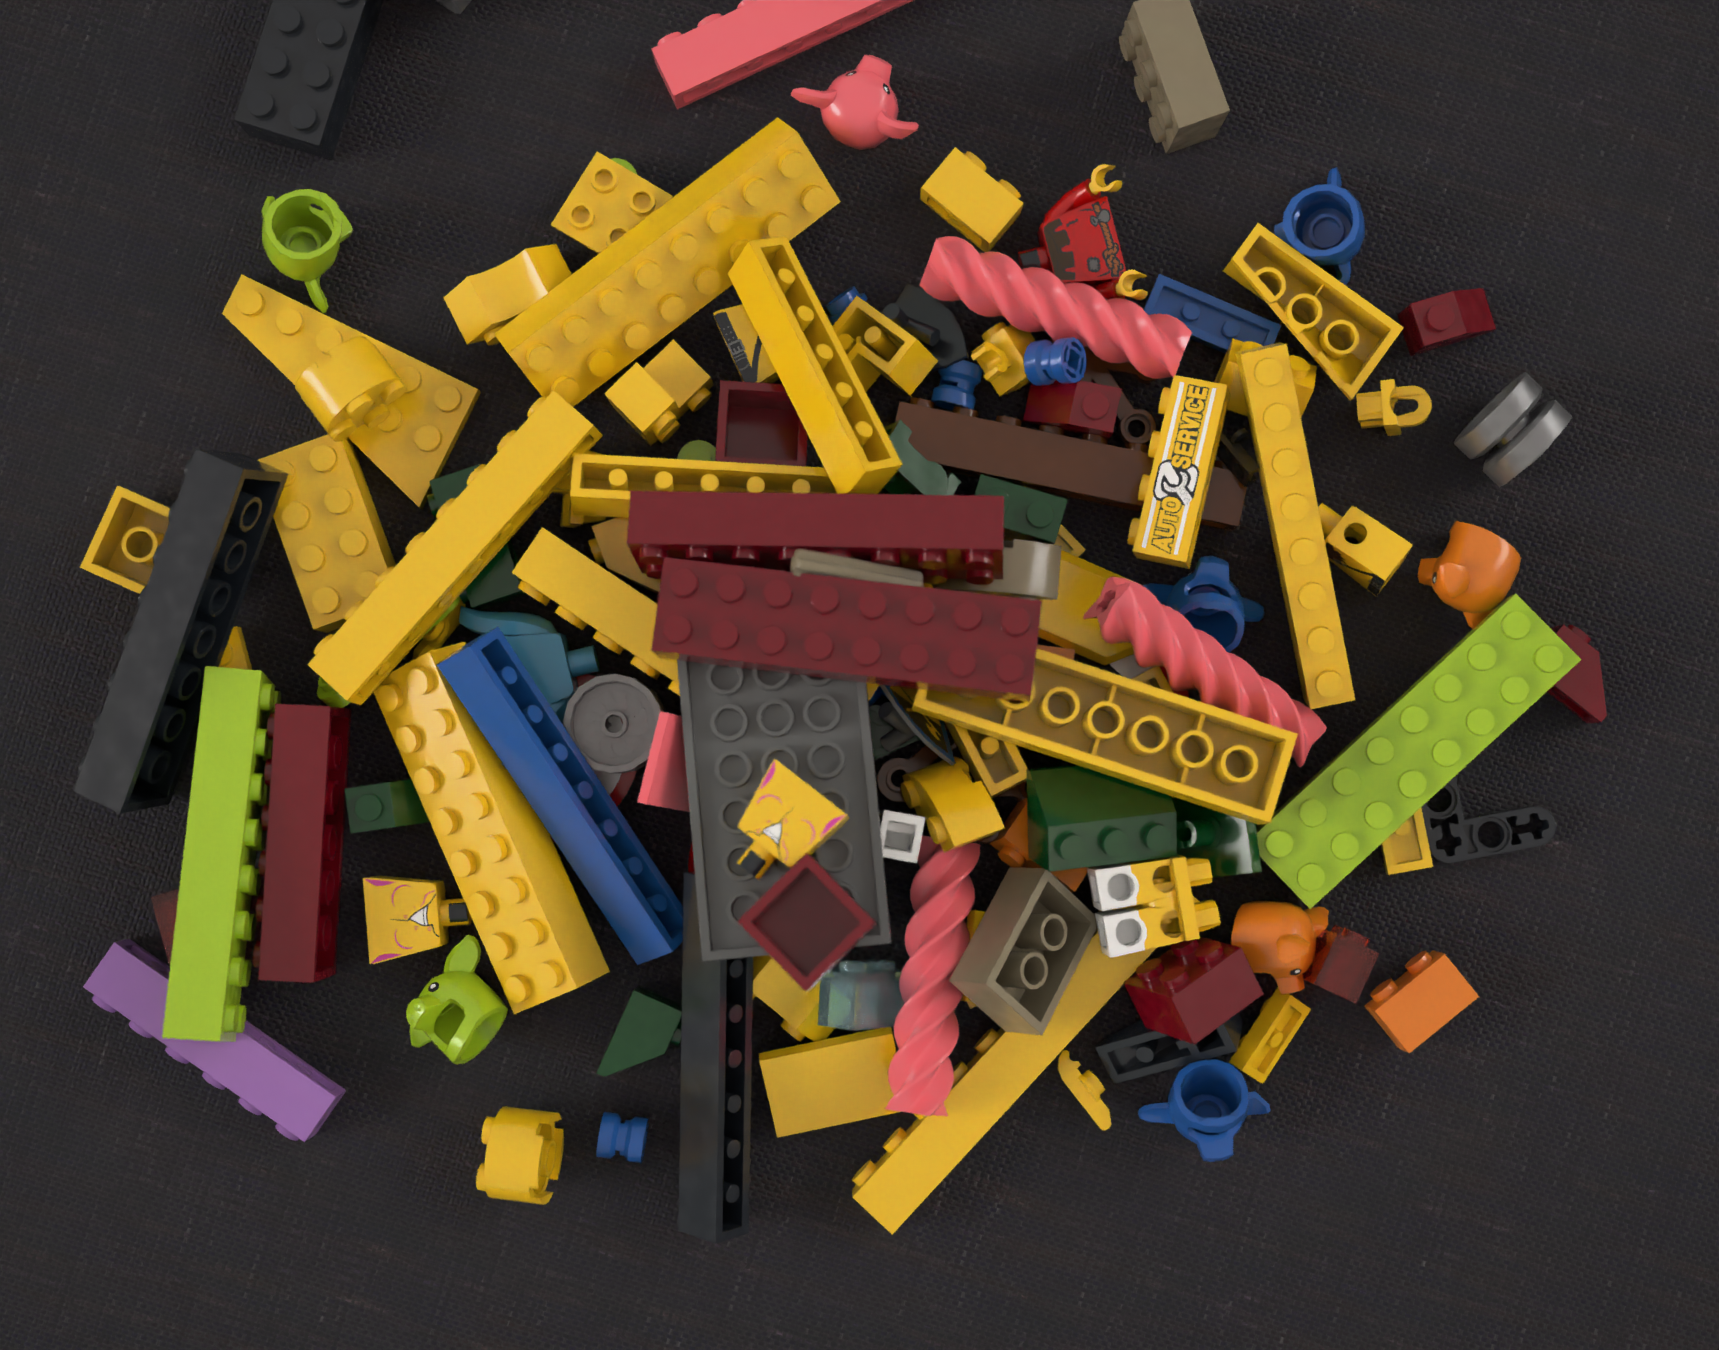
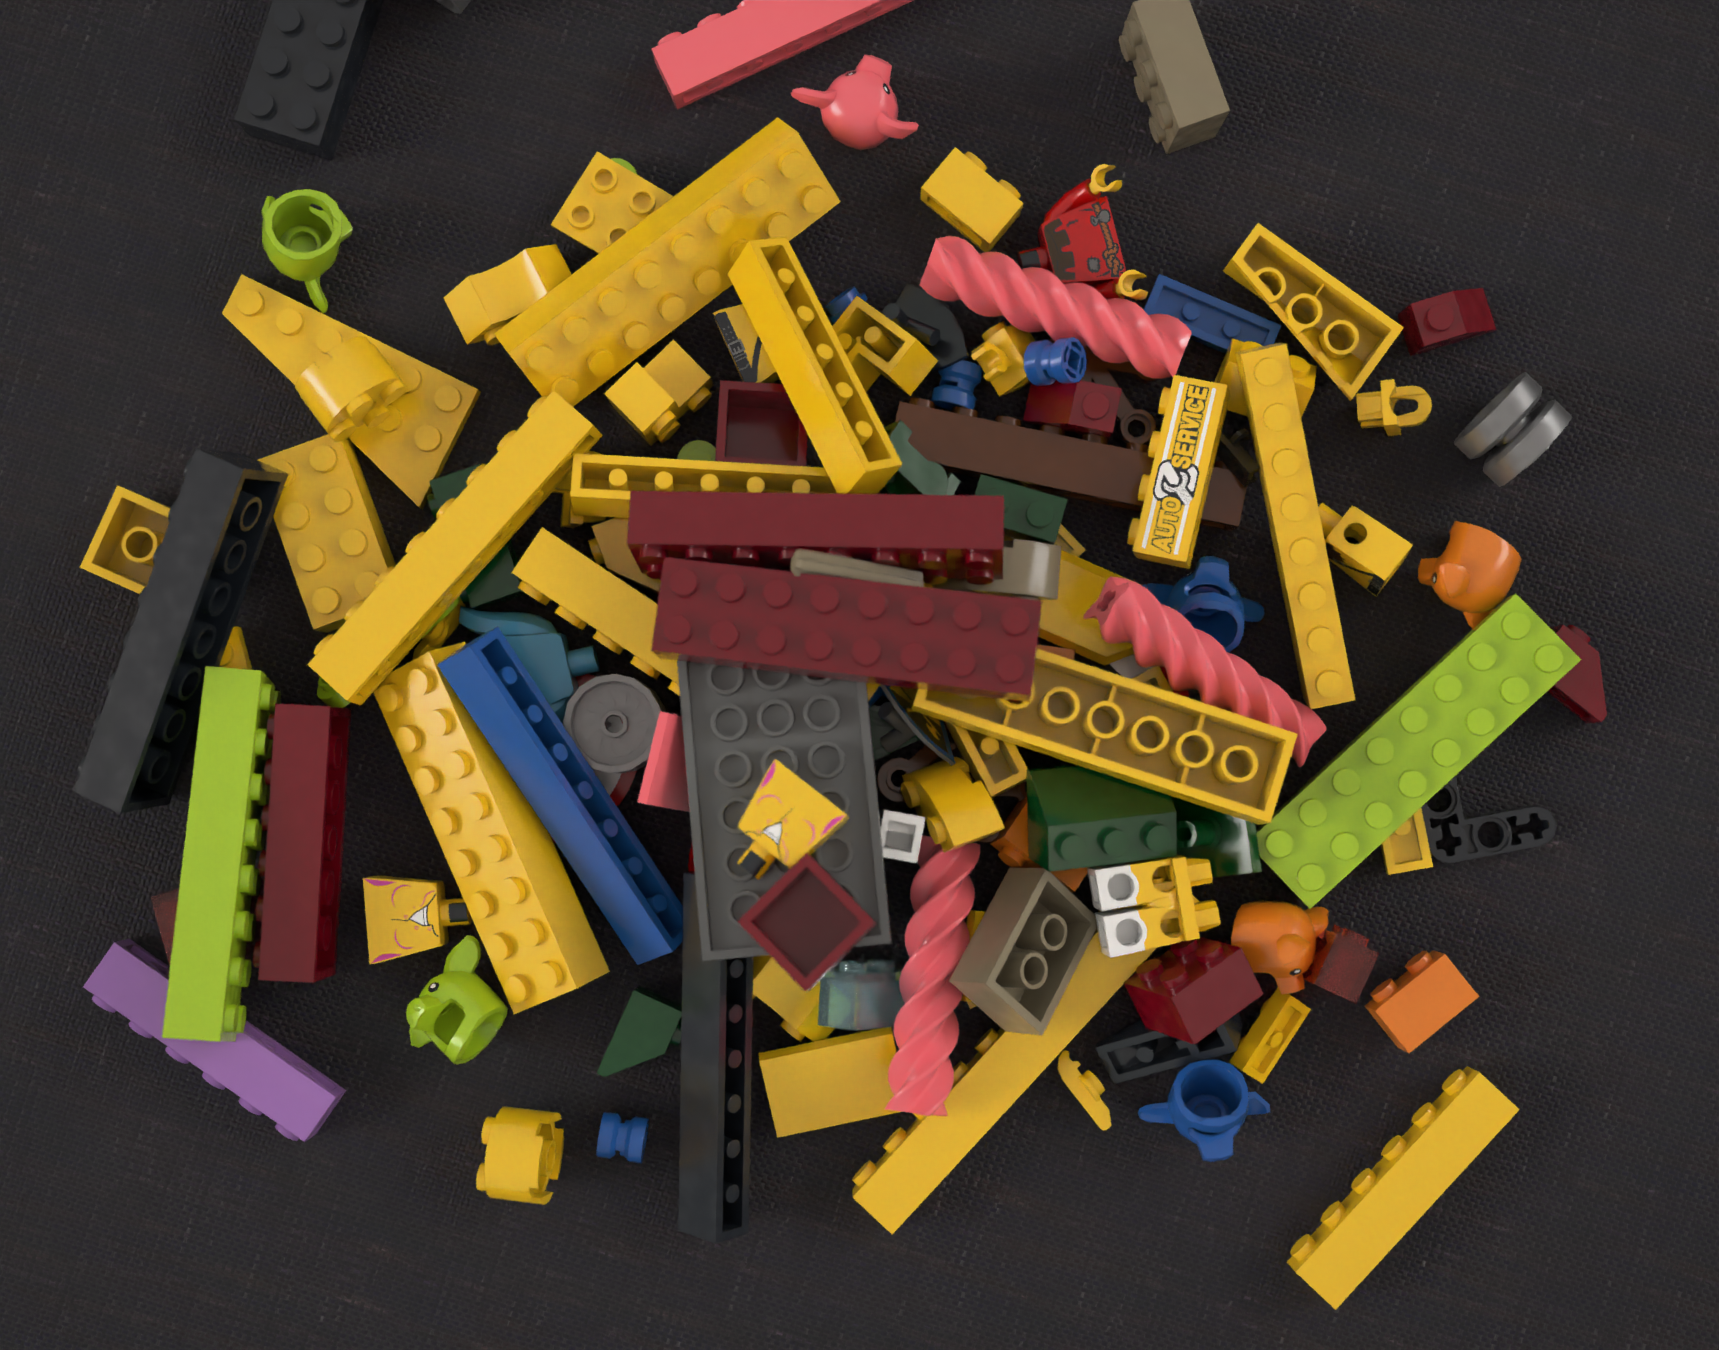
dark green slope [345,779,430,833] -> none
blue piece [1274,167,1365,285] -> none
none -> yellow brick [1287,1066,1520,1310]

